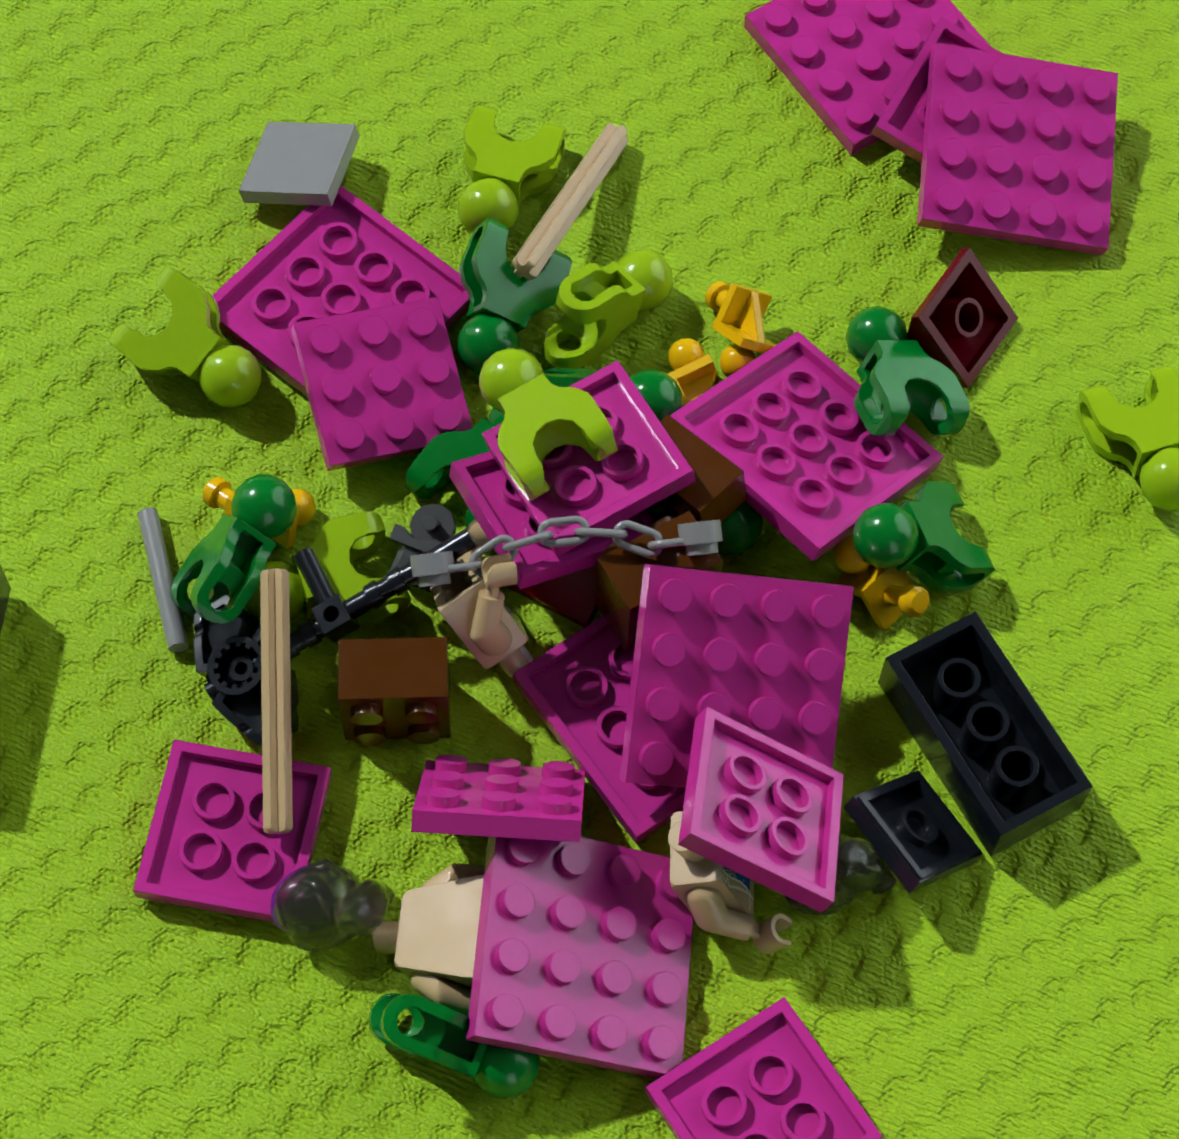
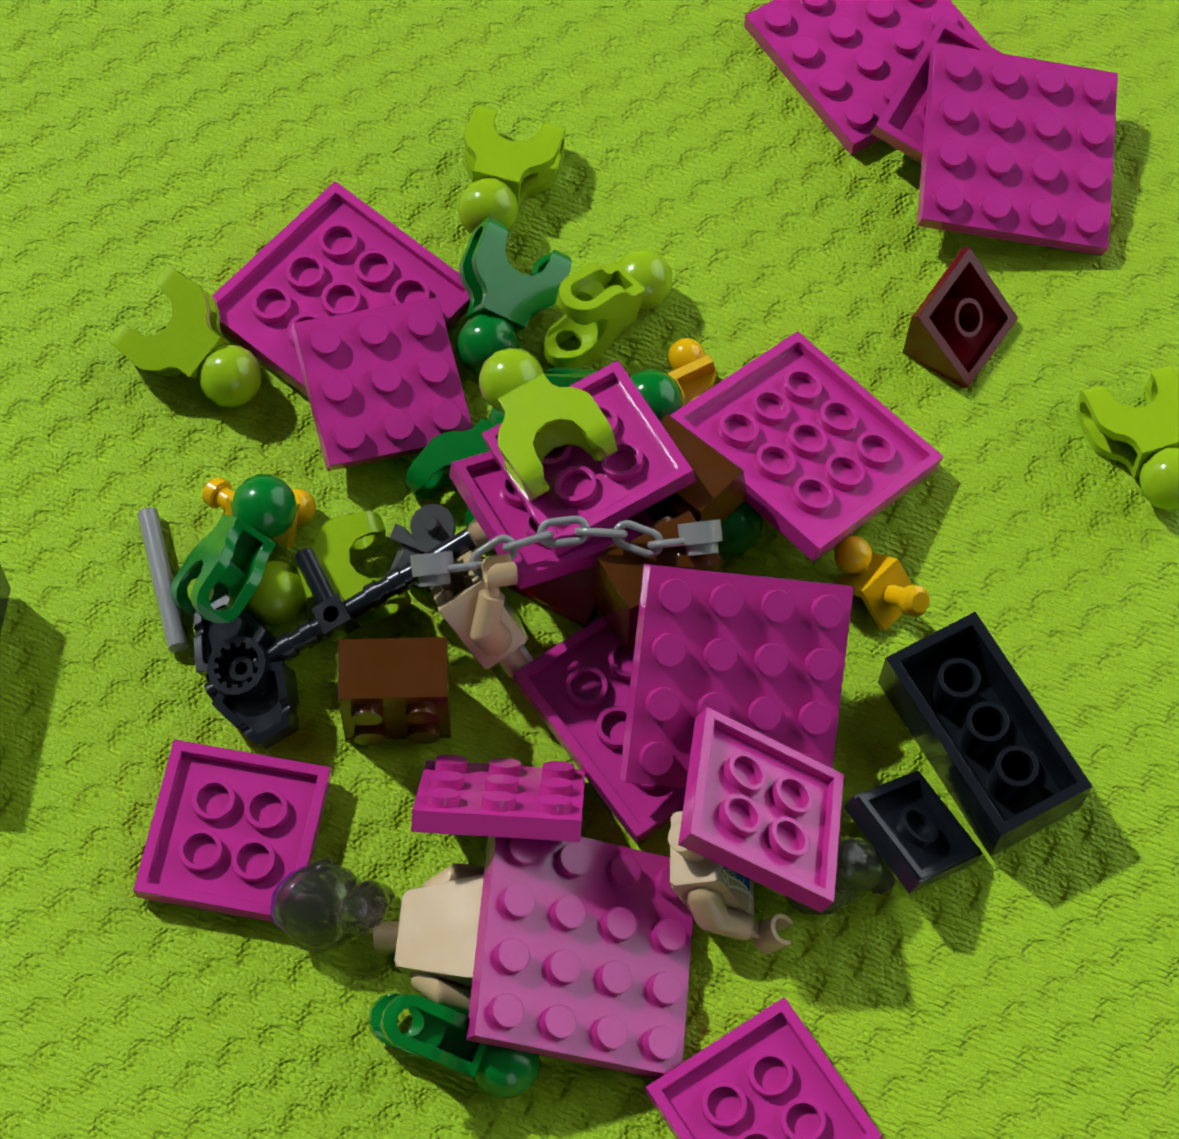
light grey tile [239,122,360,206] -> none
tan axle [260,568,293,834] -> none
tan axle [512,123,629,280] -> none
yellow piece [705,281,776,377] -> none
green piece [845,306,970,436] -> none
green piece [853,481,995,593] -> none

